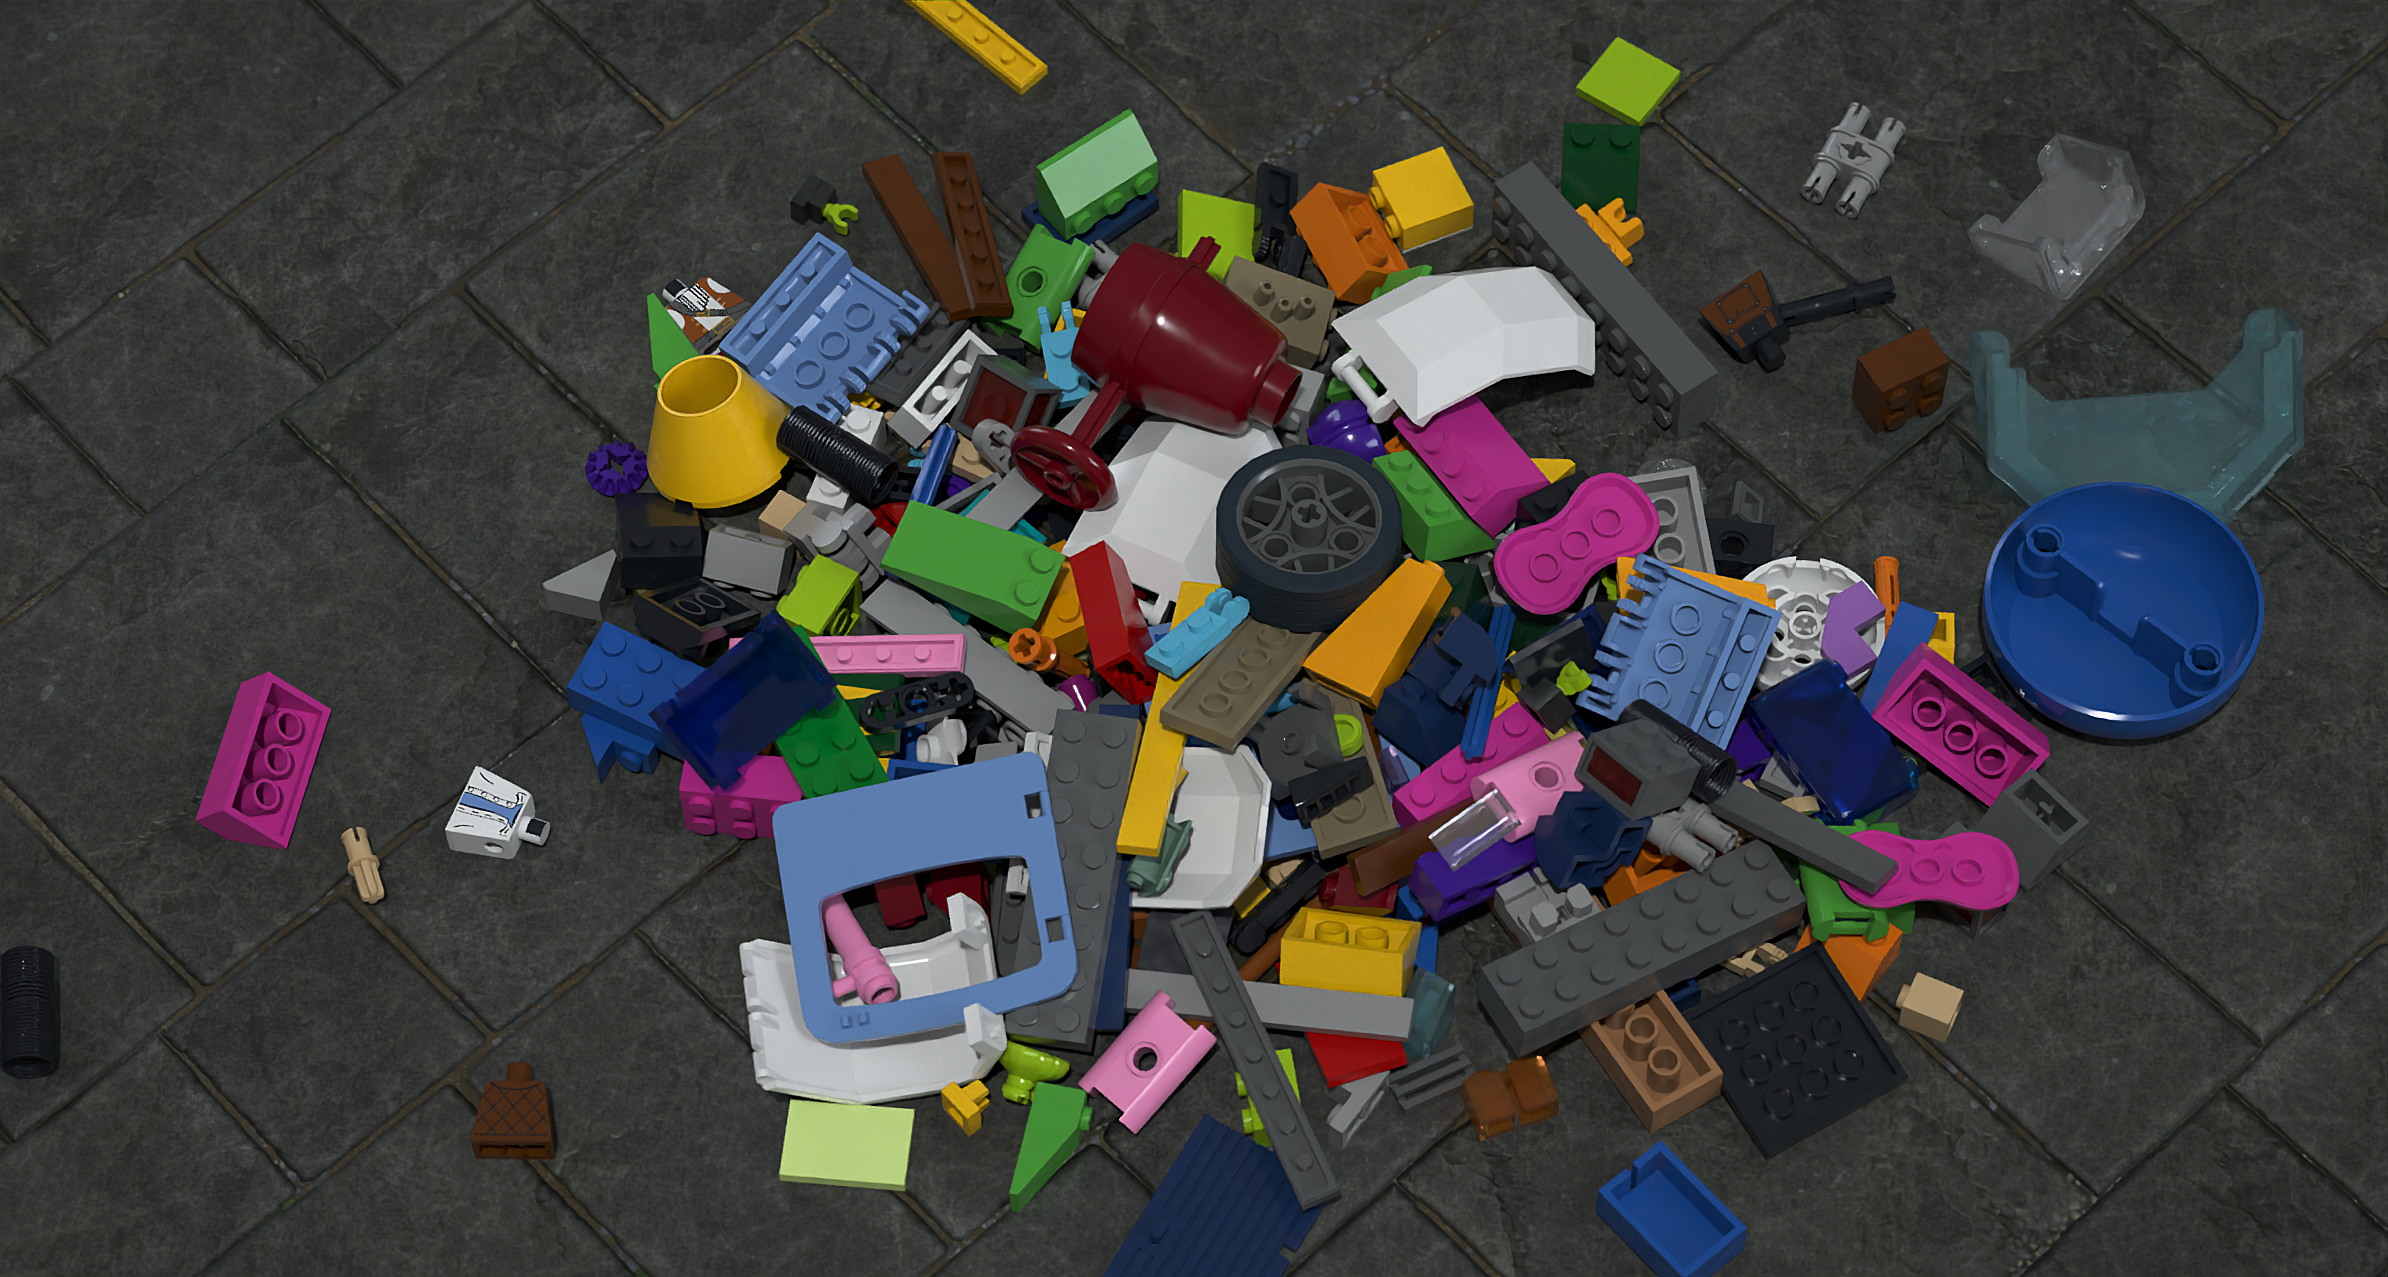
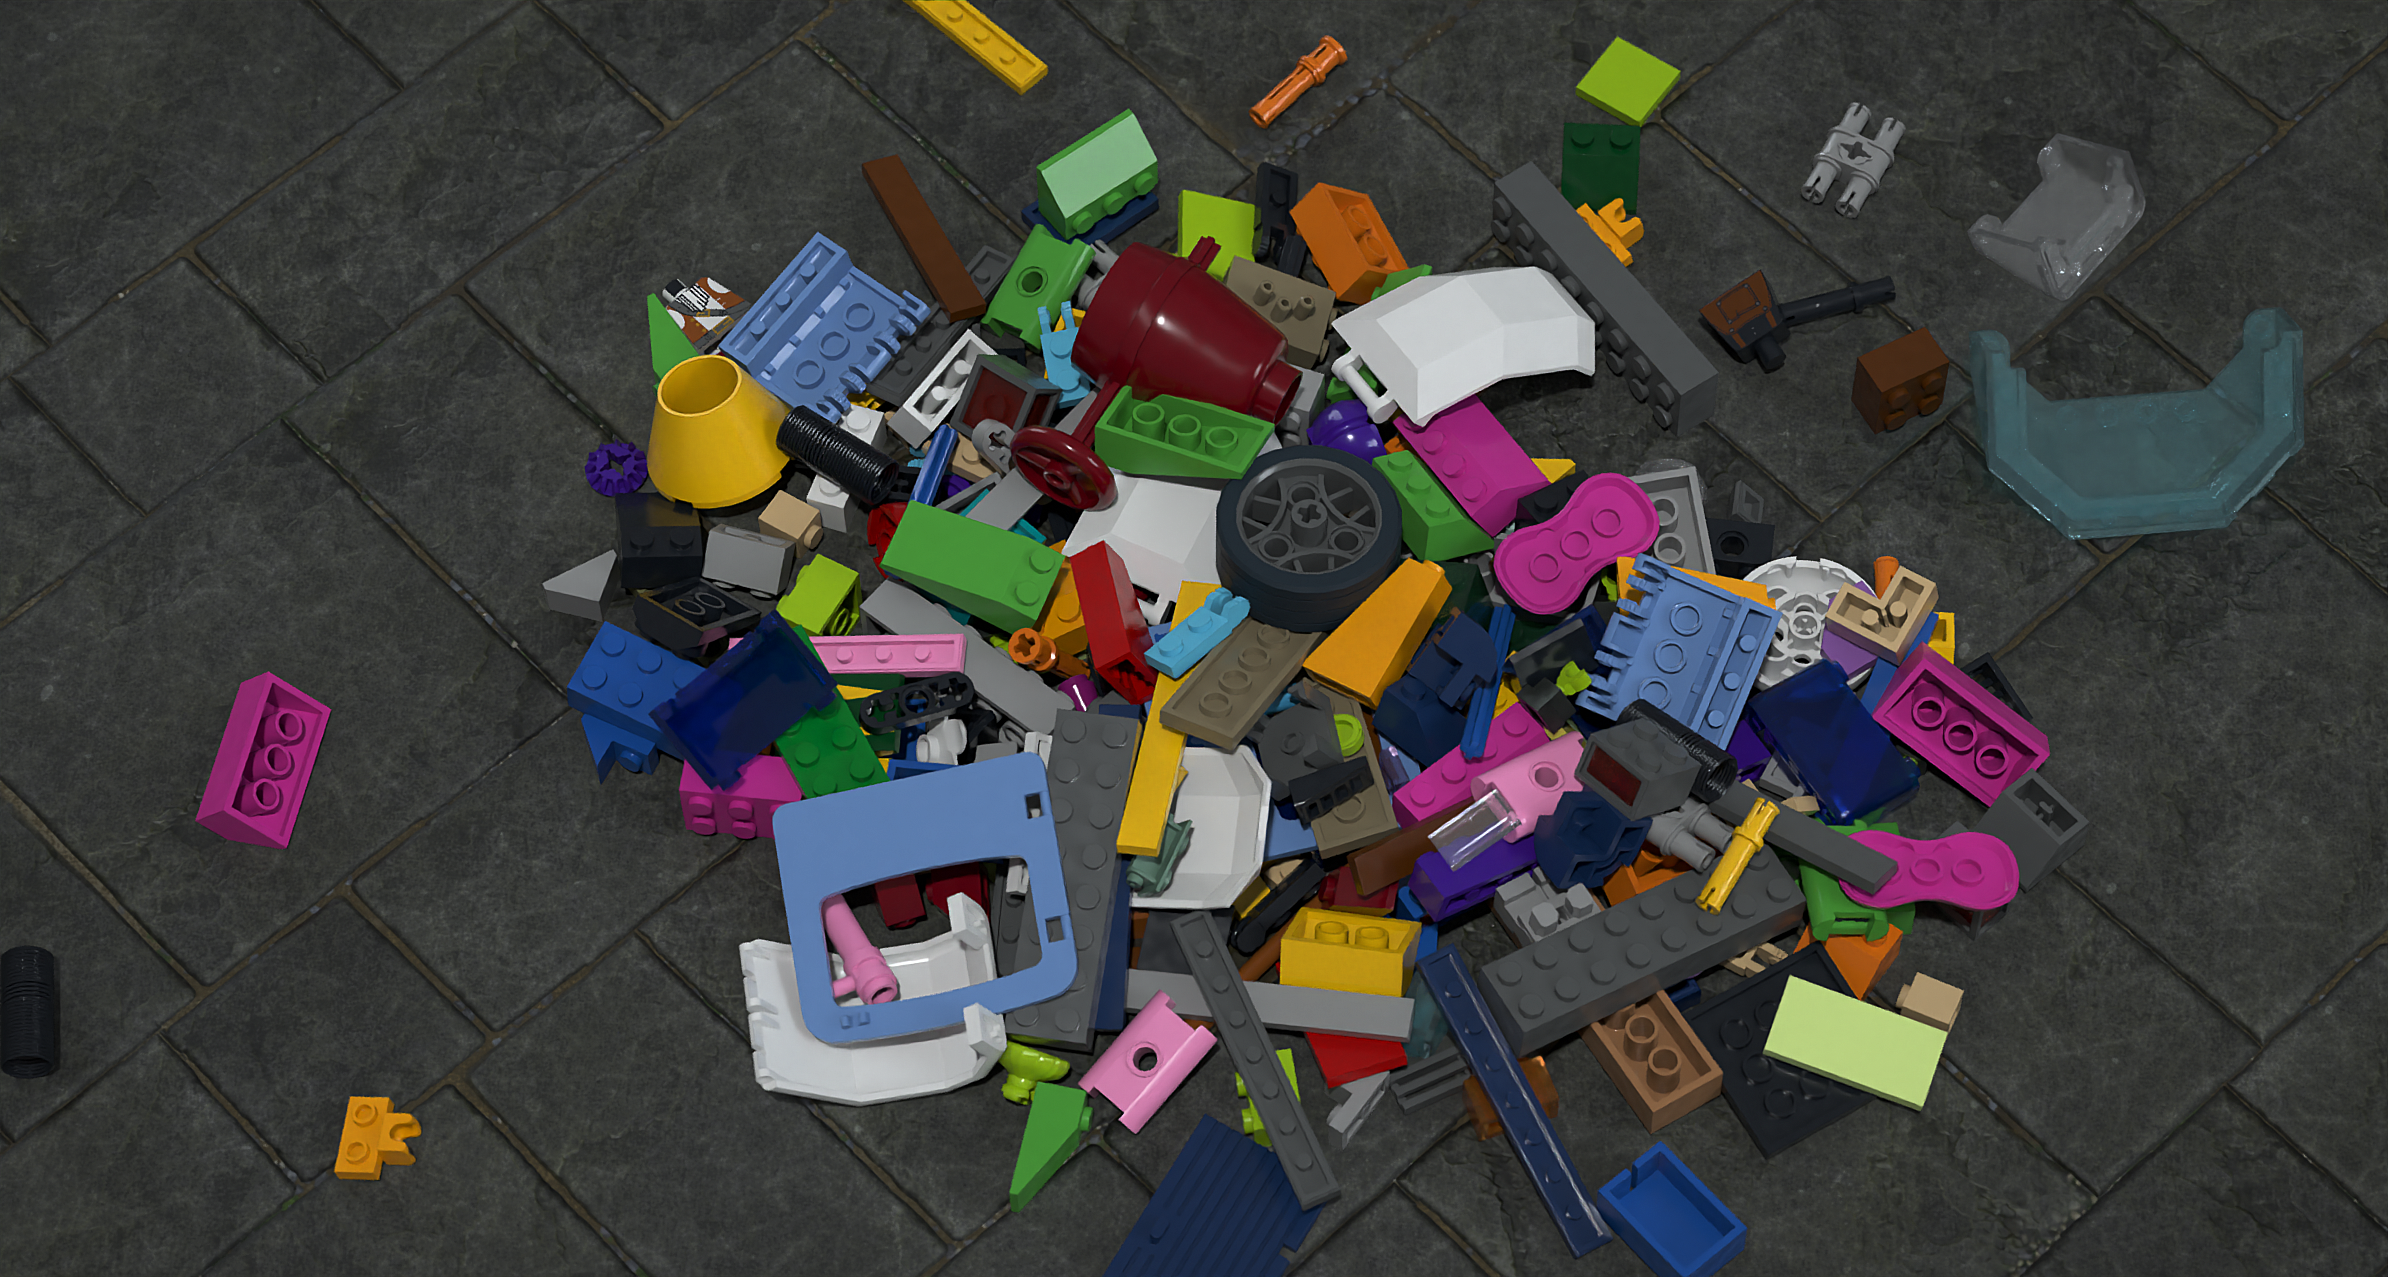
tan axle [341,827,385,904] -> none
white torso [445,766,550,859] -> none
reddish brown torso [471,1062,555,1160] -> none
yellowish green tile [779,1099,915,1191] -> none
light grey hips [782,501,892,592] -> none
pearl dark grey piece [790,173,858,235] -> none
reddish brown tile [932,152,1013,316] -> none
yellow tile [941,1079,990,1137] -> none
yellow piece [1368,146,1474,253] -> none
blue cylinder [1982,482,2265,740] -> none
none -> light orange plate [334,1097,421,1180]
none -> bright green slope [1095,385,1275,479]
none -> orange pin [1249,36,1347,129]
none -> dark blue tile [1415,943,1613,1260]
none -> yellow pin [1695,798,1780,915]
none -> yellowish green tile [1762,975,1948,1111]
none -> tan brick [1825,566,1939,666]

